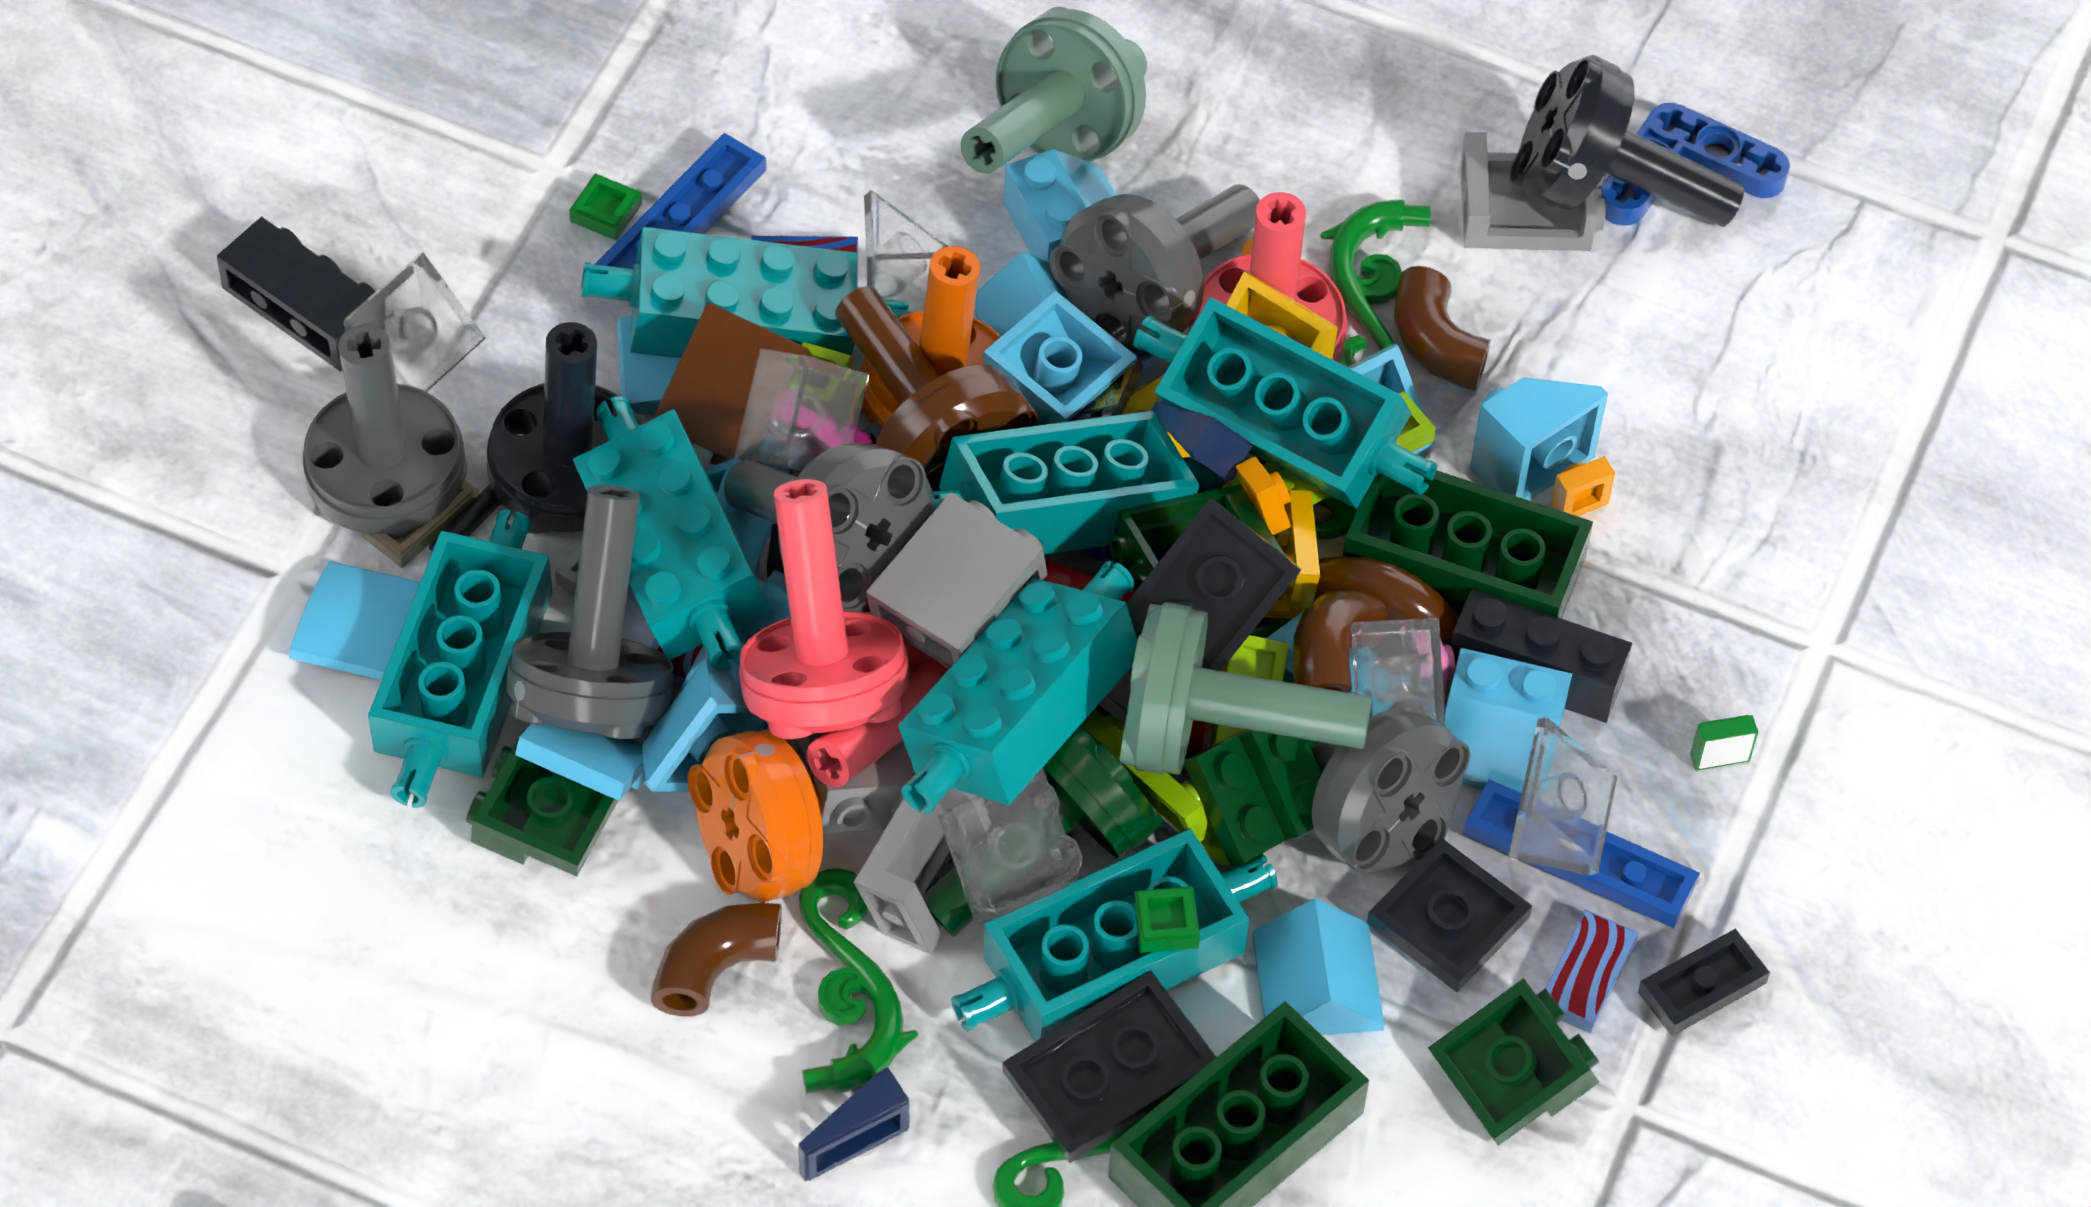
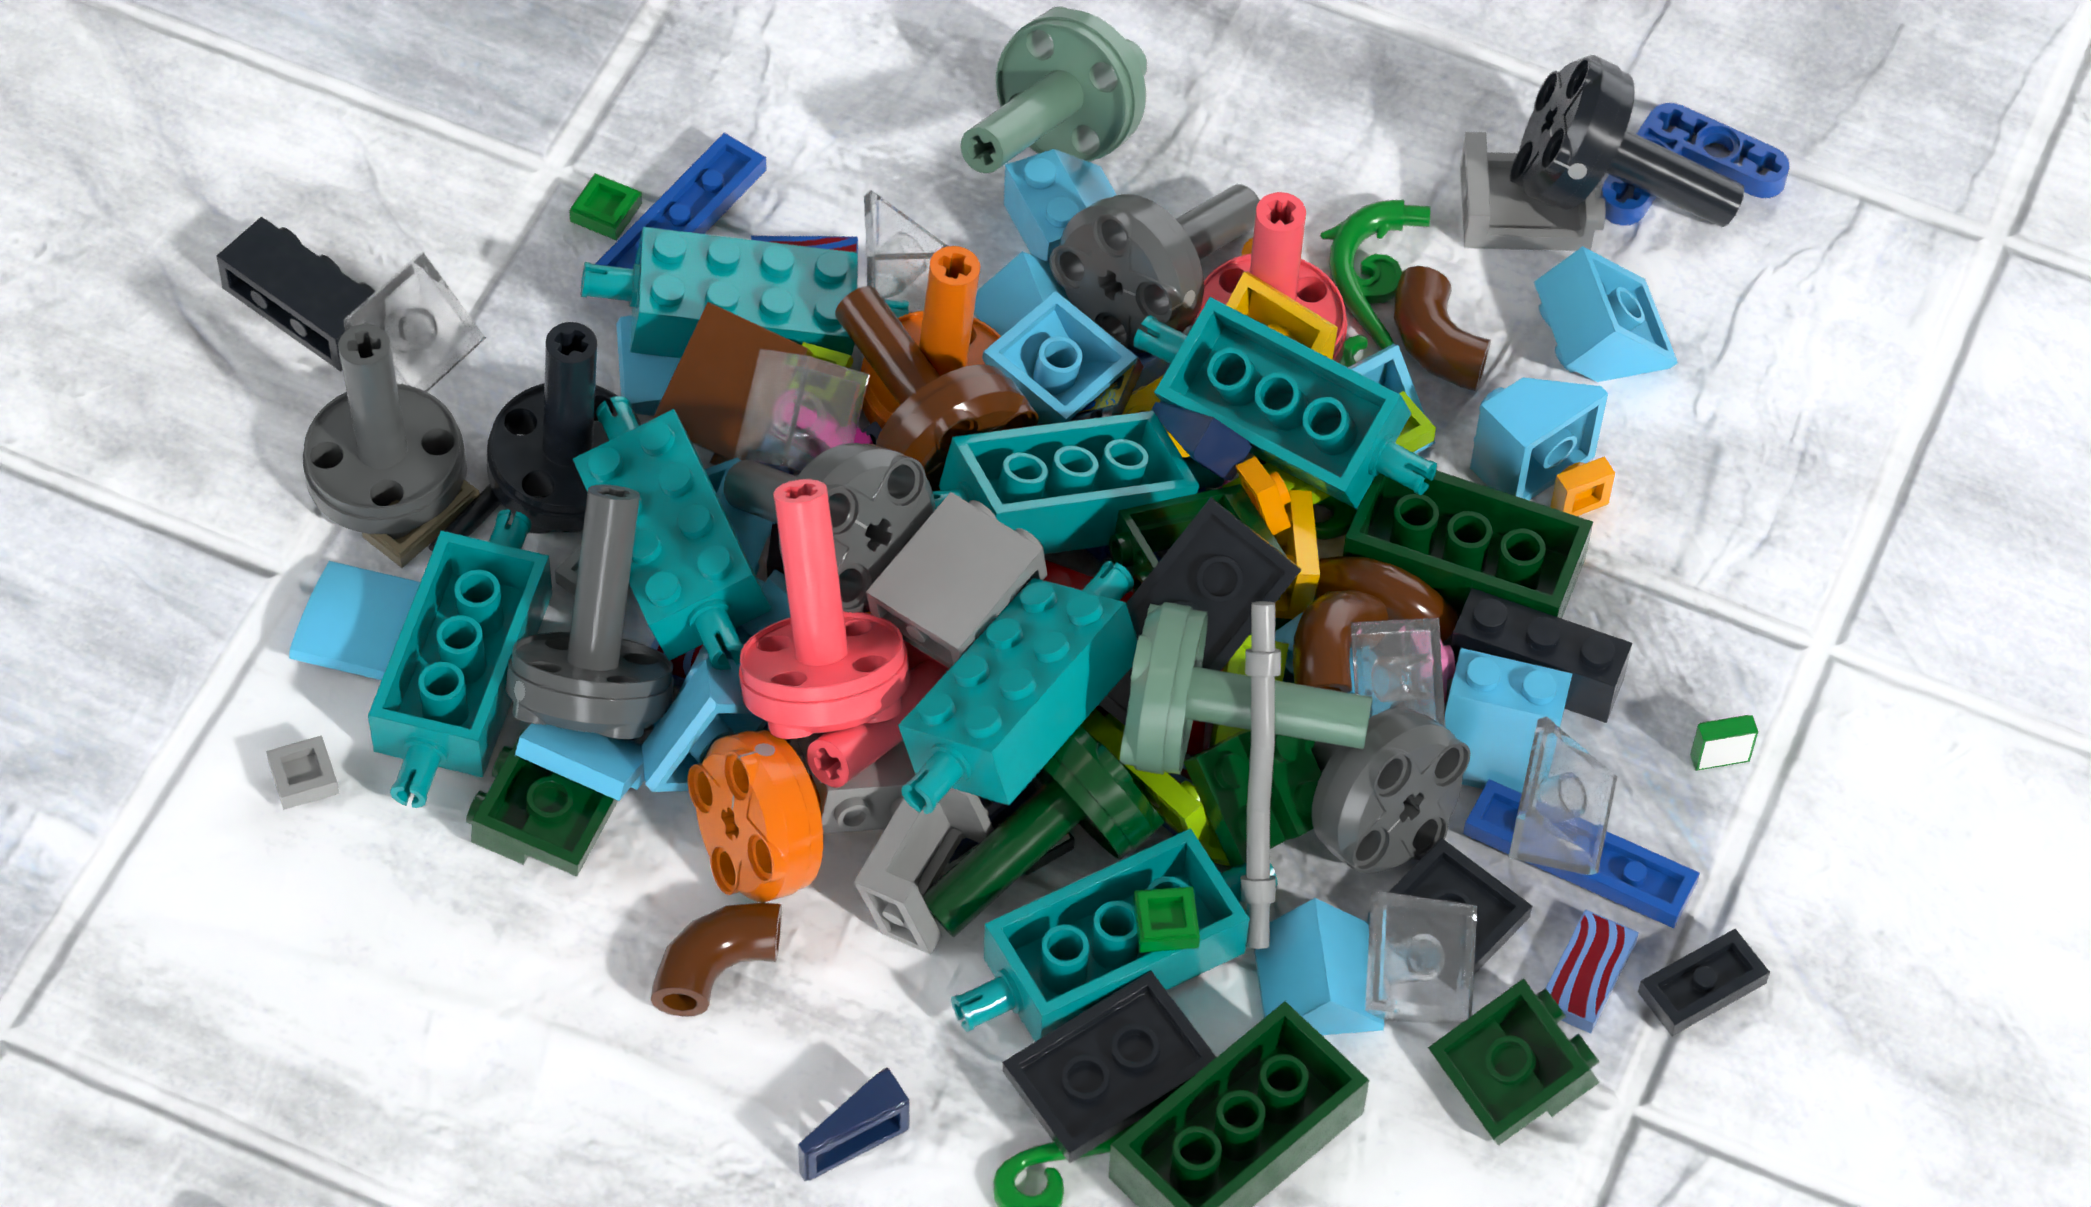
green plant [799,868,918,1094] -> none
clear slope [938,768,1083,924] -> none
none -> light grey plate [266,735,339,810]
none -> light grey bar [1241,602,1281,949]
none -> clear slope [1365,891,1477,1024]
none -> medium azure slope [1534,246,1678,382]

